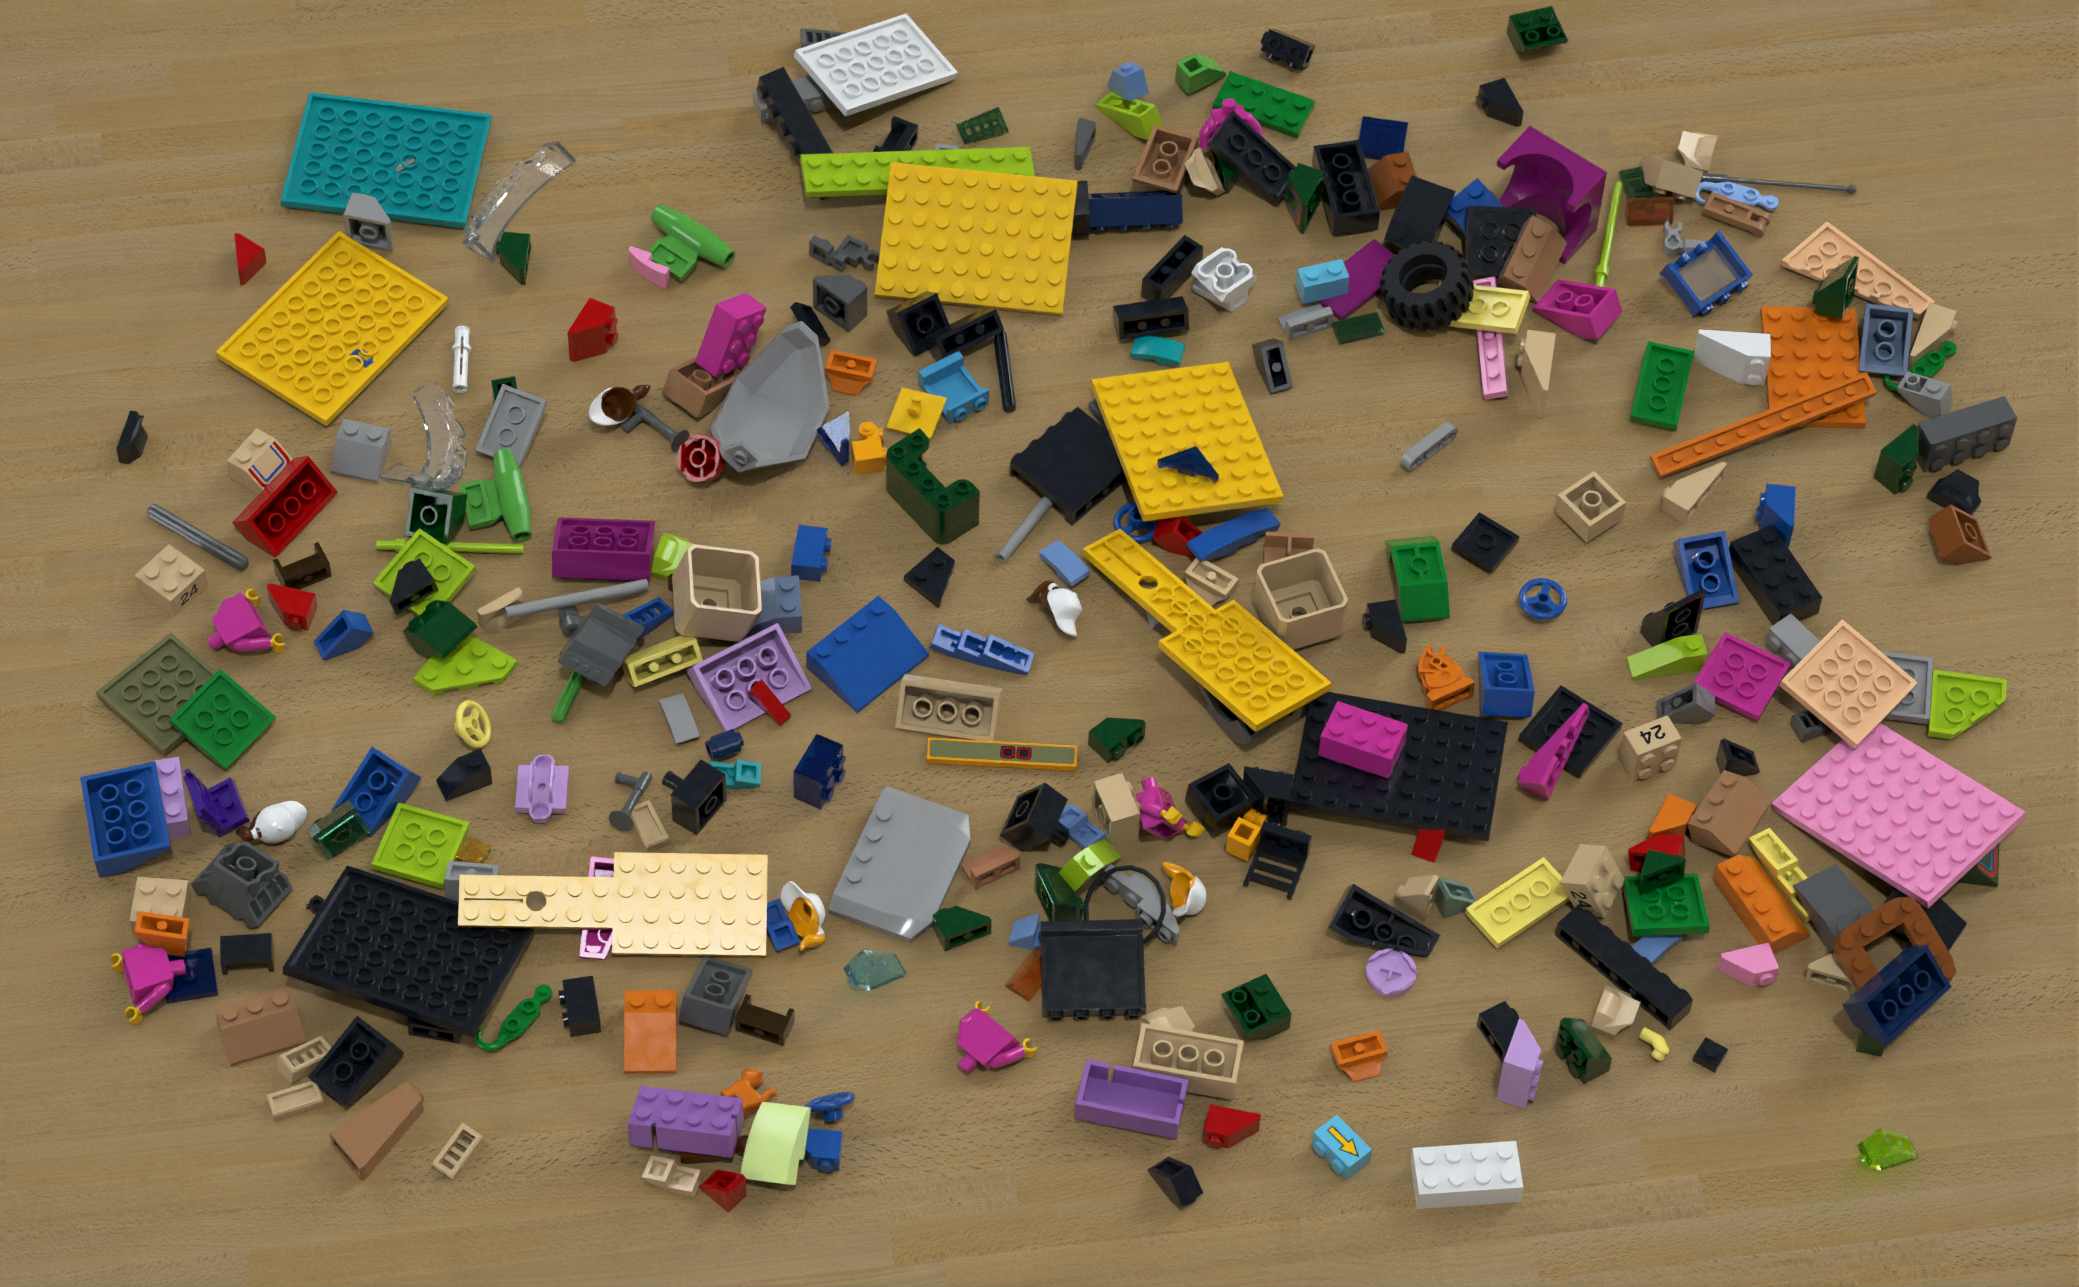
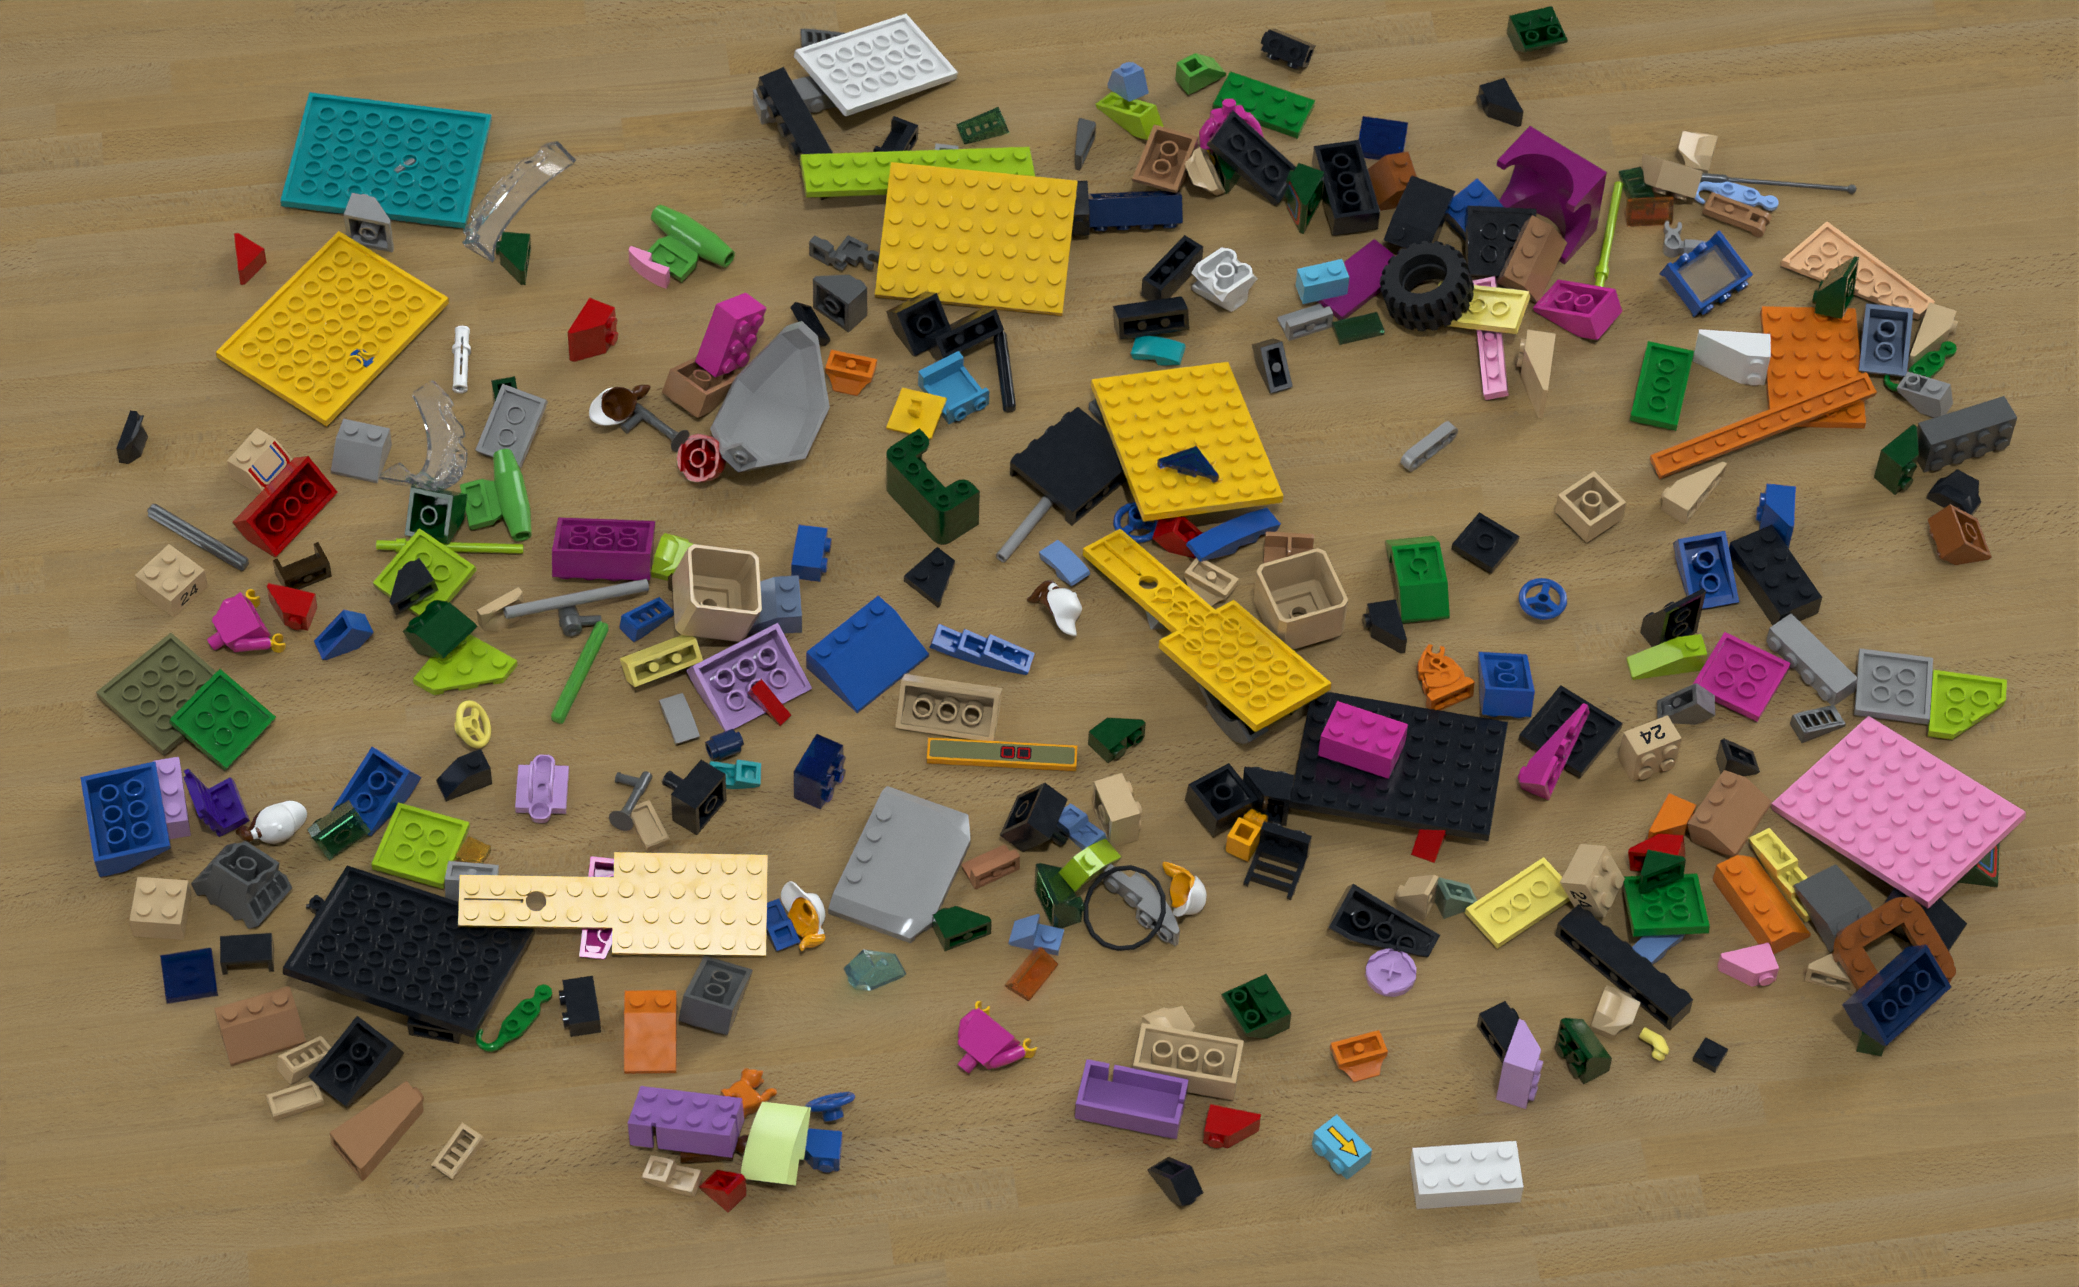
dark pink torso [111,943,186,1025] -> none
orange slope [134,911,190,957] -> none
dark grey slope [558,603,645,686] -> none
dark brown panel [735,994,795,1047] -> none
clear blue tile [817,412,850,466] -> none
light orange brick [852,422,887,475] -> none
black panel [1040,919,1146,1021] -> none
dark pink torso [1136,777,1205,840] -> none
light nougat plate [1779,619,1918,749] -> none
clear neon green slope [1857,1128,1919,1171] -> none

